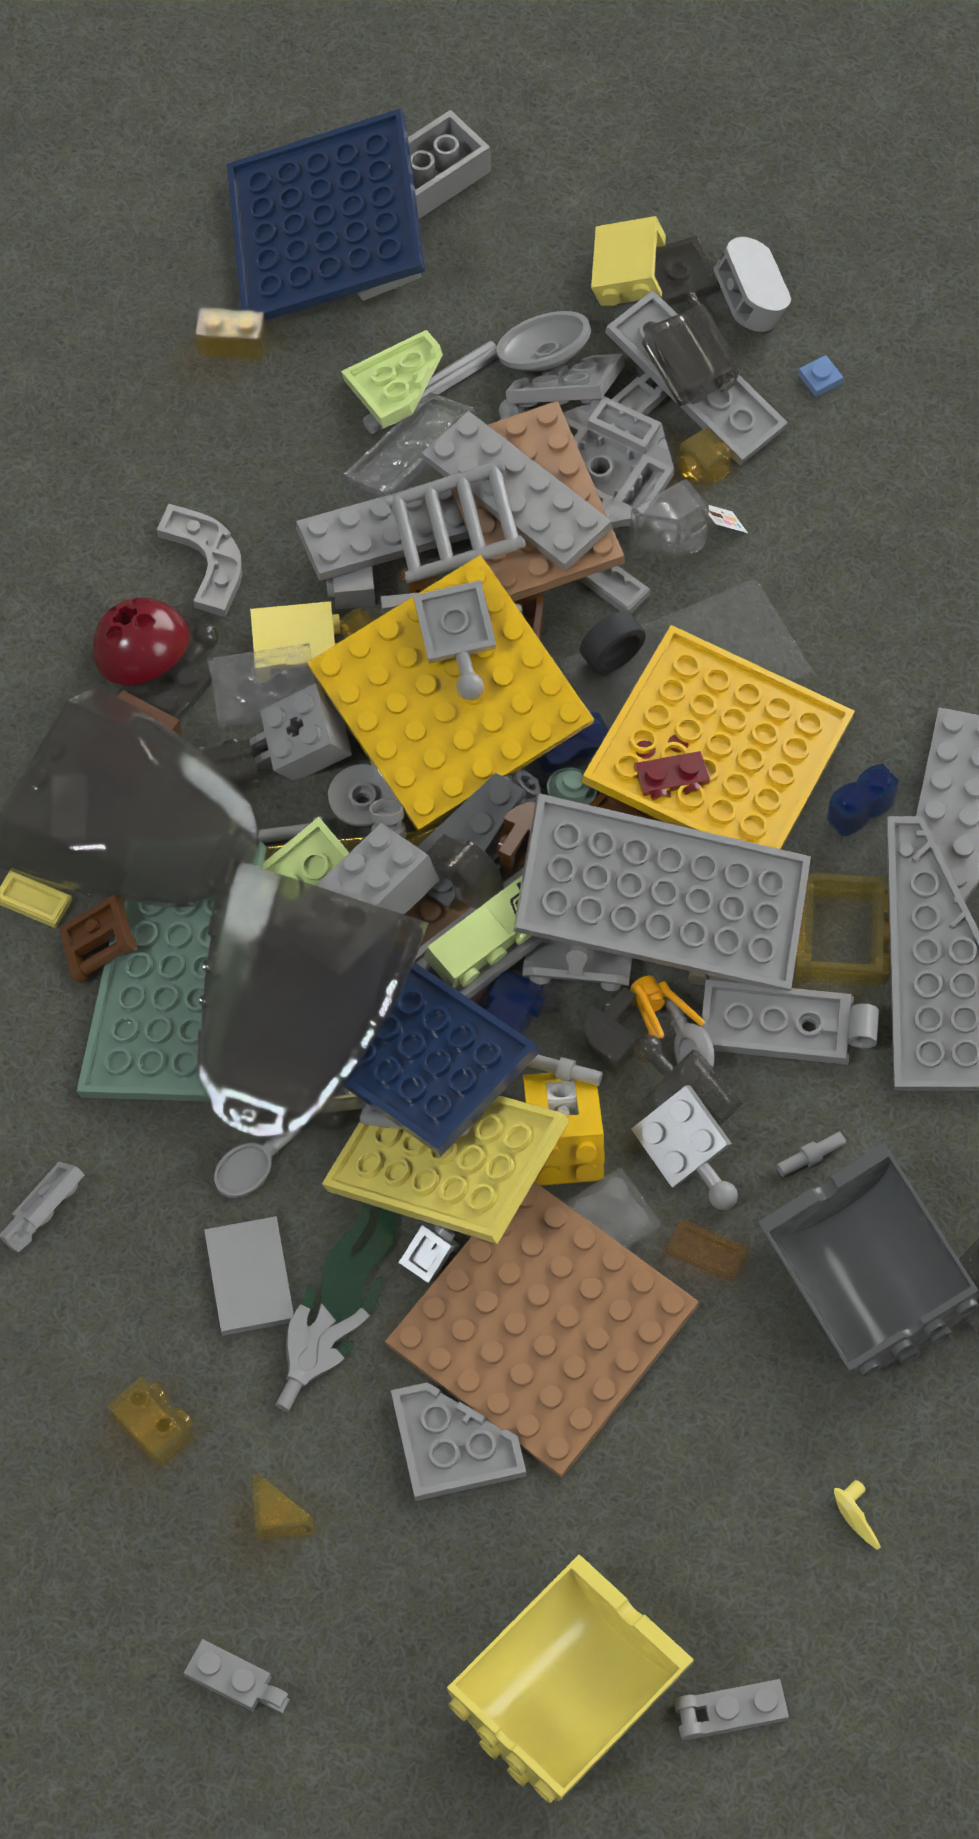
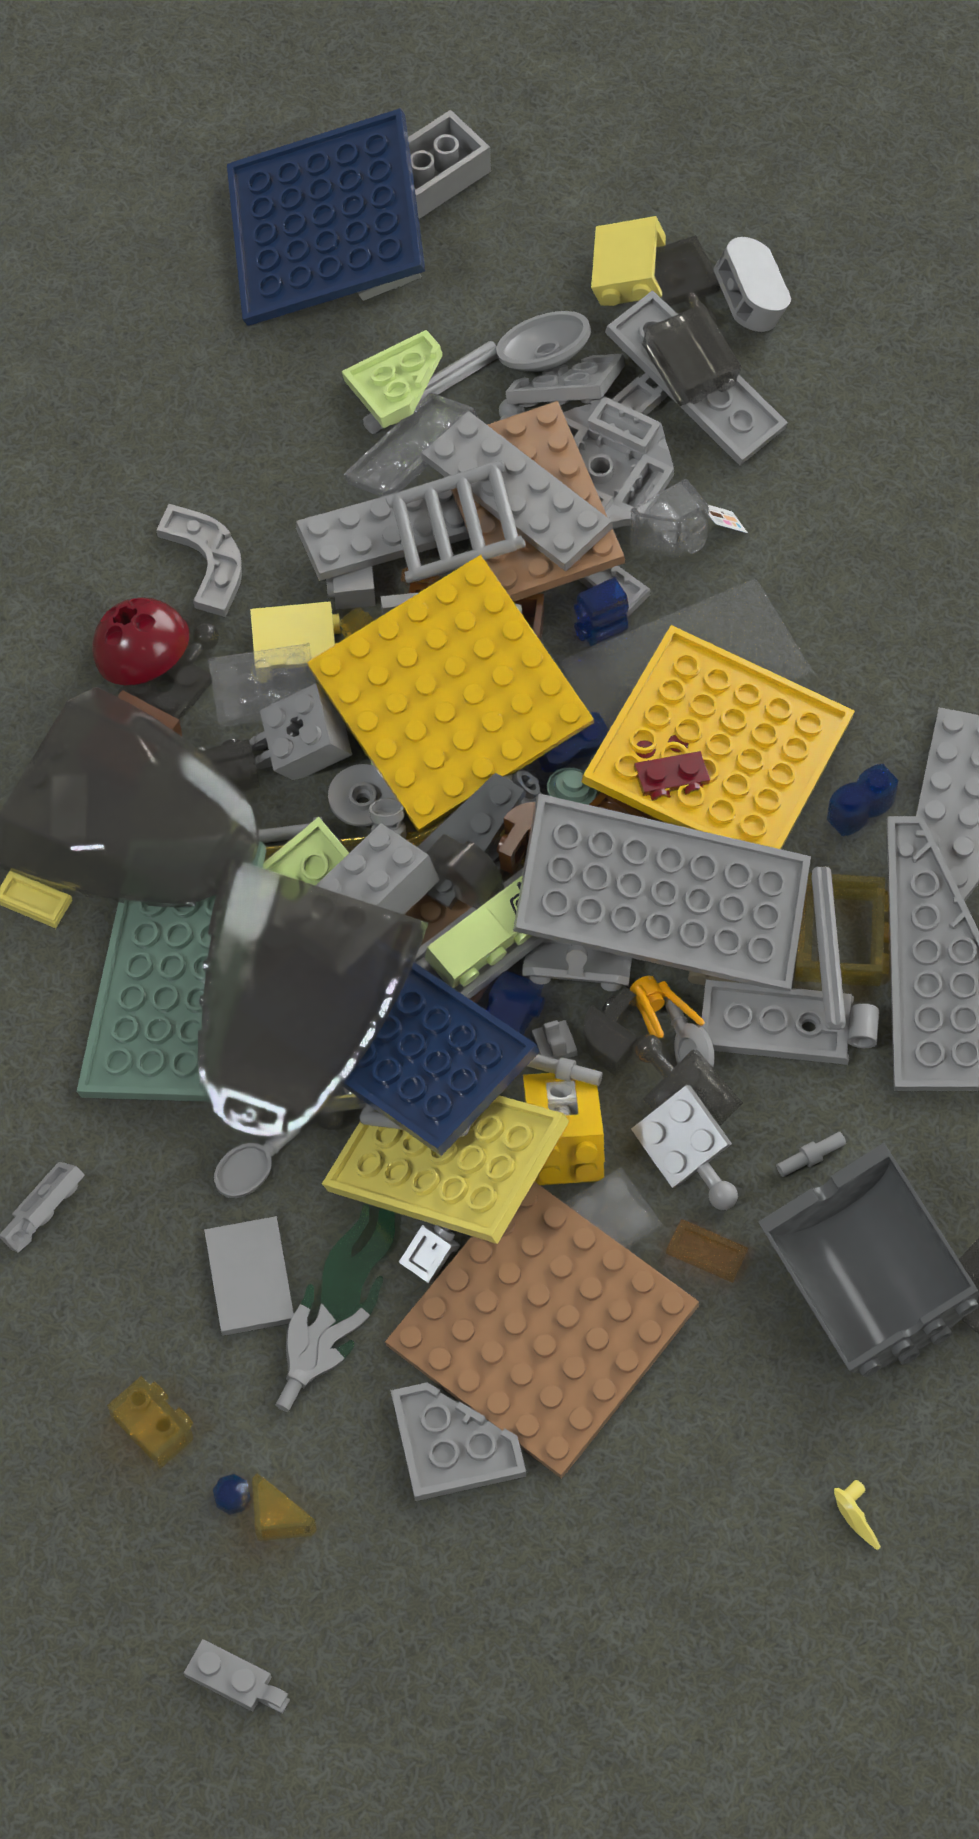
reddish brown plate [59,895,138,983] -> none
clear yellow brick [196,308,266,360] -> none
light grey plate [413,580,496,700] -> none
light yellow cylinder [447,1555,694,1803] -> none
black tyre [579,611,646,674] -> none
light grey plate [673,1679,789,1740] -> none
clear yellow brick [678,427,731,487] -> none
medium blue plate [798,355,844,397] -> none
none -> clear blue tile [213,1474,251,1515]
none -> light grey tile [532,1020,577,1060]
none -> clear blue brick [574,577,629,647]
none -> light grey axle [811,866,846,1030]

